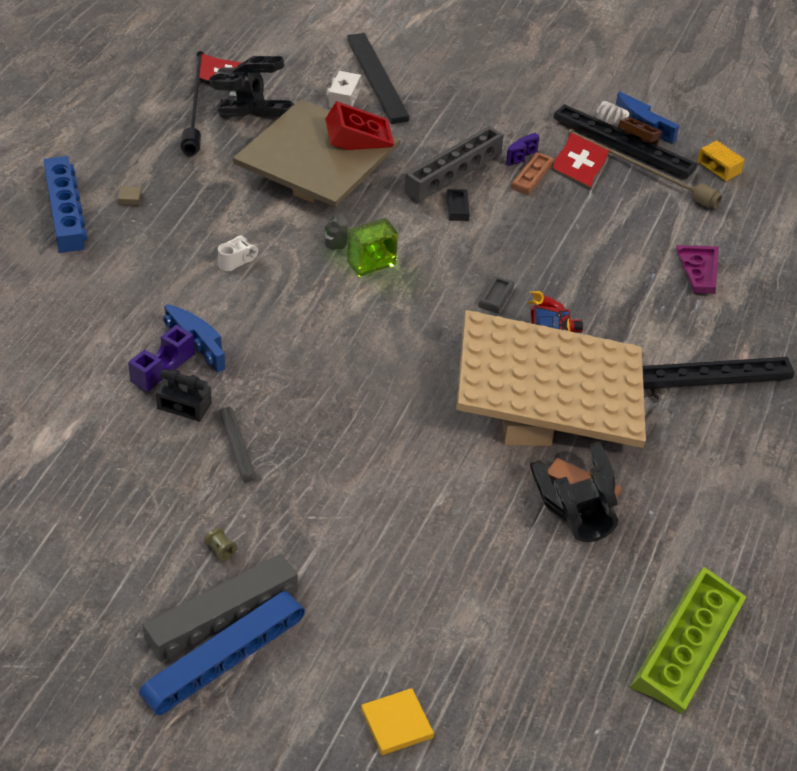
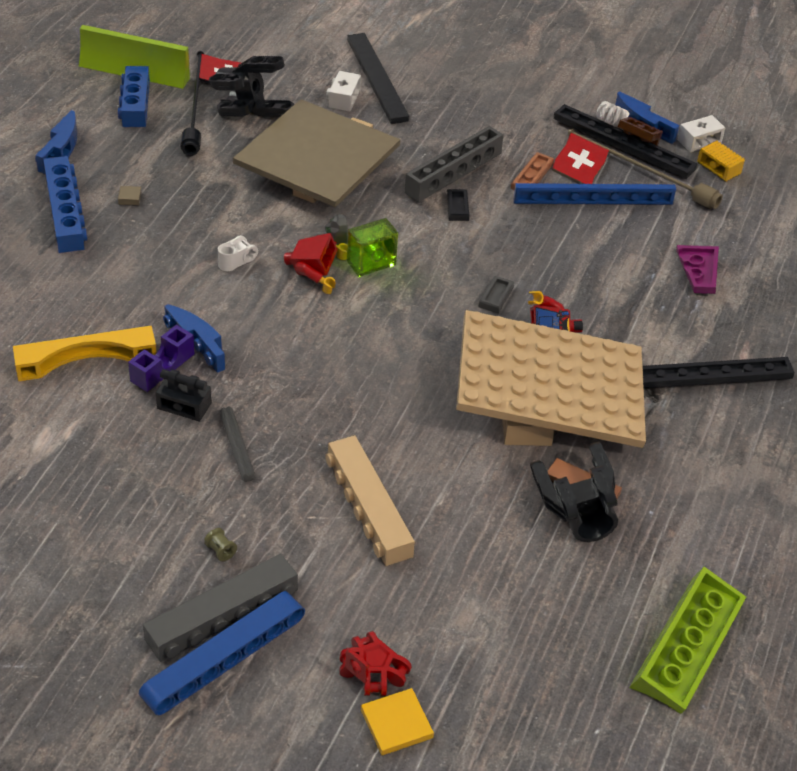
red slope [325,101,394,150] -> none
dark purple slope [506,132,540,166] -> none
none -> yellow arch [13,325,157,382]
none -> blue slope [35,110,78,174]
none -> lime arch [79,25,190,89]
none -> blue brick [118,66,150,127]
none -> red torso [284,233,349,294]
none -> tan brick [326,435,415,566]
none -> red piece [339,631,412,696]
none -> blue tile [513,183,676,205]
none -> white brick [677,115,725,153]

